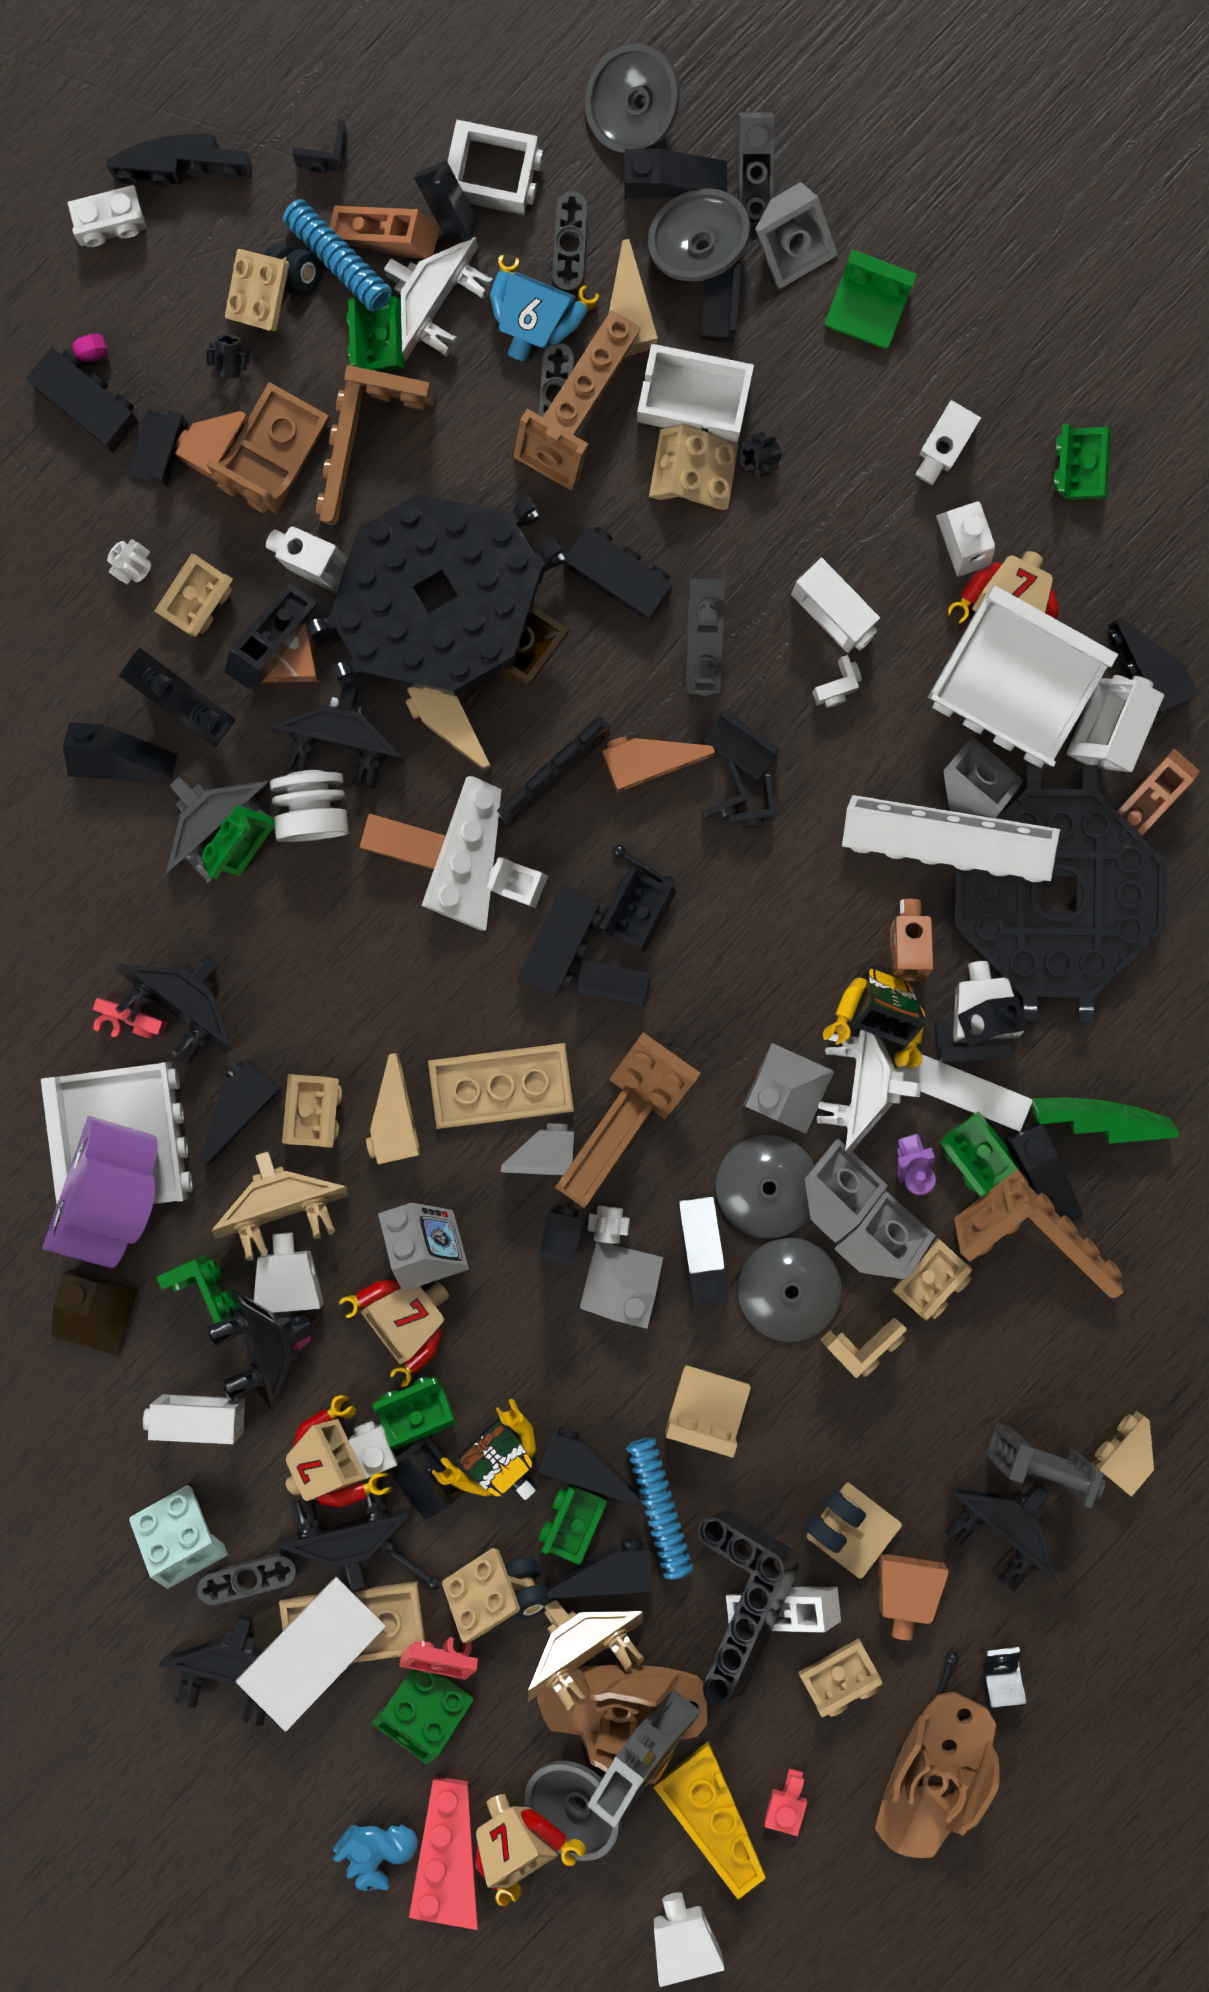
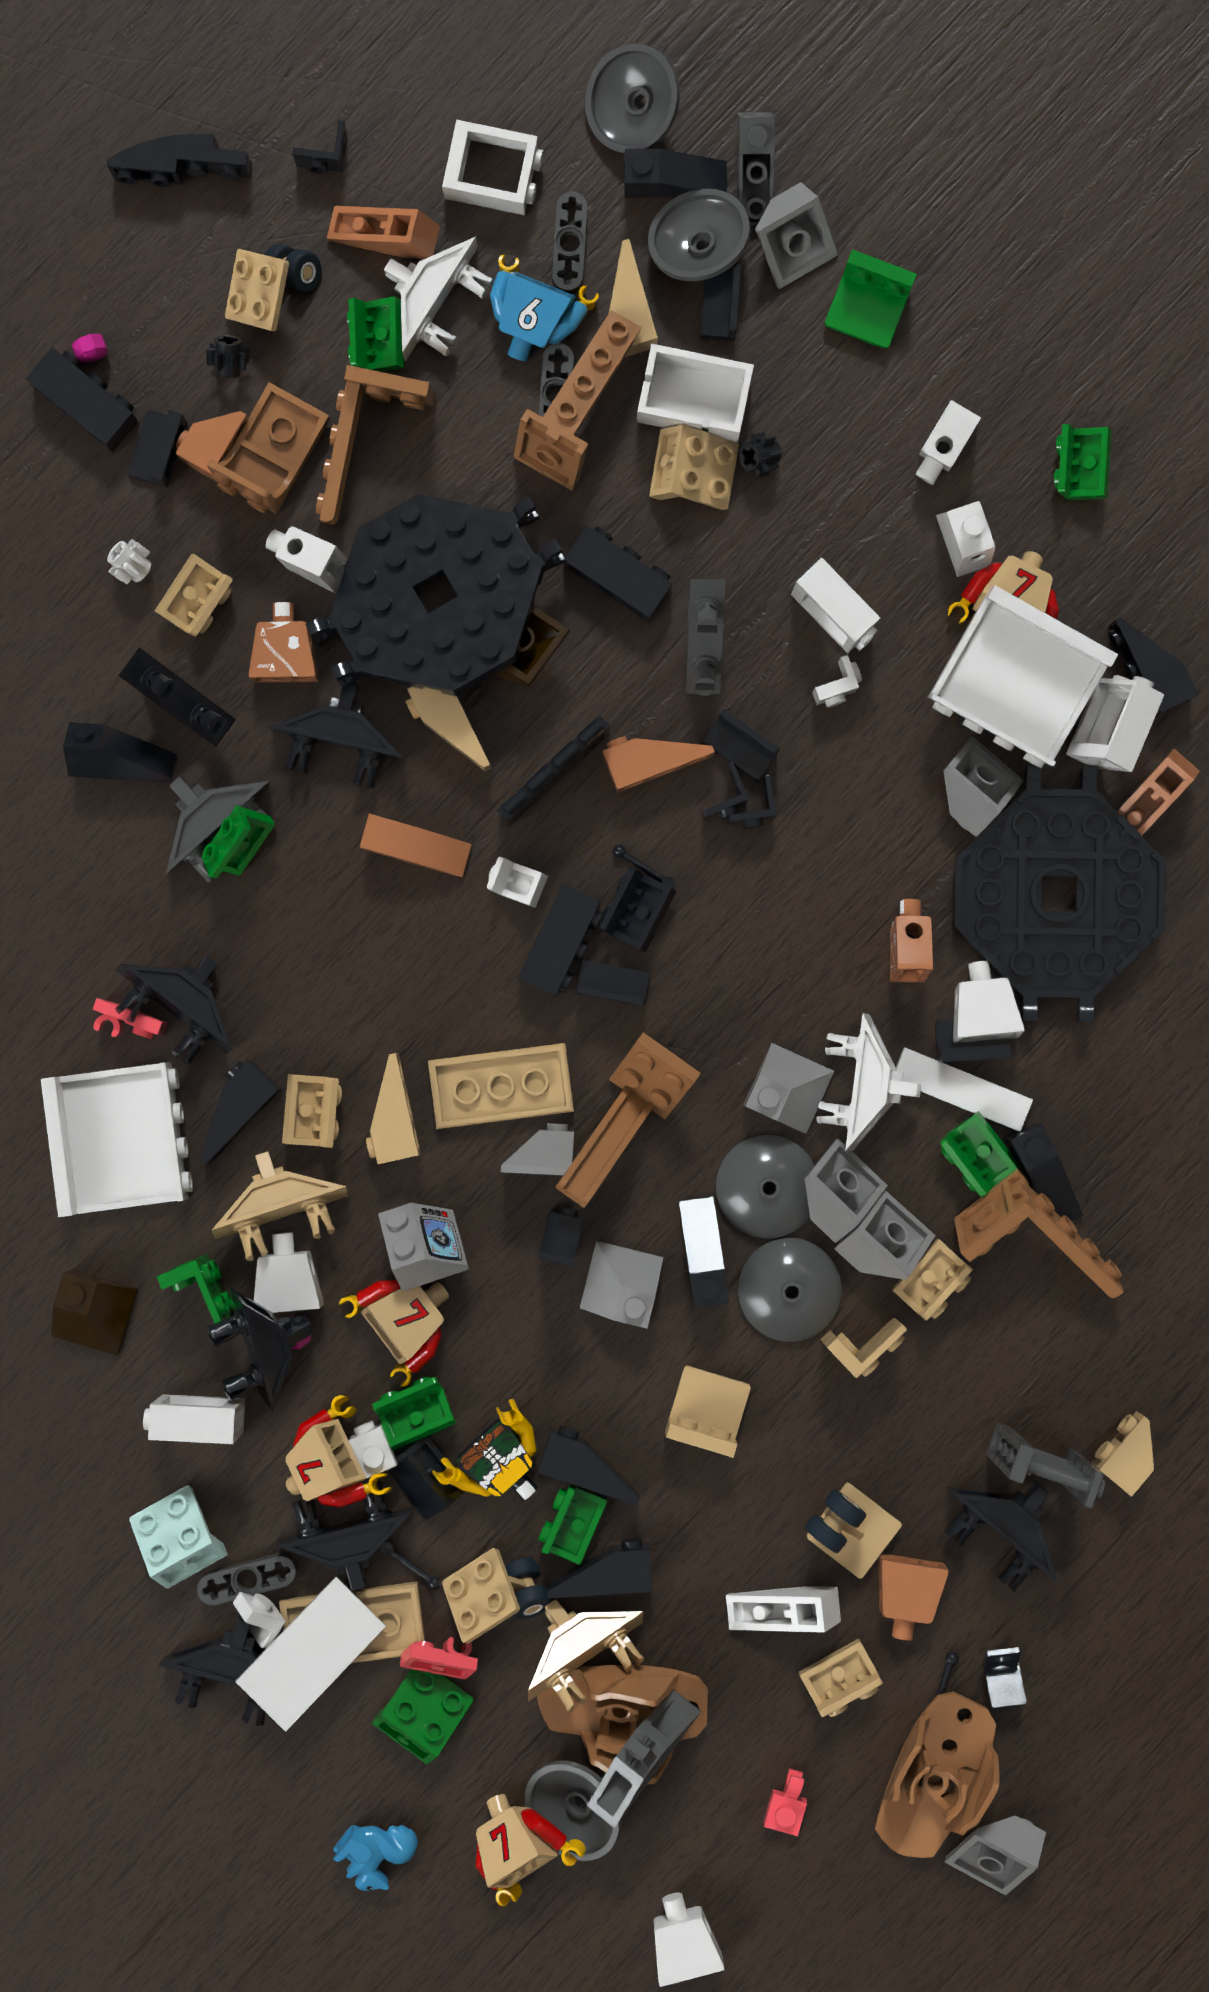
medium lavender brick [42,1115,158,1268] -> none
white bracket [68,185,147,247] -> none
black slope [224,583,318,692] -> none
white wheel [270,770,349,842] -> none
dark azure piece [282,199,392,311] -> none
coral wing [409,1776,478,1930] -> none
black panel [414,160,479,242] -> none
white wing [421,776,502,931] -> none
white gear [587,1205,630,1244] -> none
dark azure piece [626,1438,694,1580] -> none
yellow wing [653,1741,766,1899] -> none
black beam [698,1511,800,1706] -> none
torso [823,965,926,1069] -> none
white brick [842,795,1060,882] -> none
medium lavender hips [896,1134,936,1196] -> none
black bracket [958,996,1029,1047] -> none
green slope [1032,1097,1179,1144] -> none
none -> white bracket [233,1592,286,1649]
none -> light grey slope [945,1815,1046,1895]

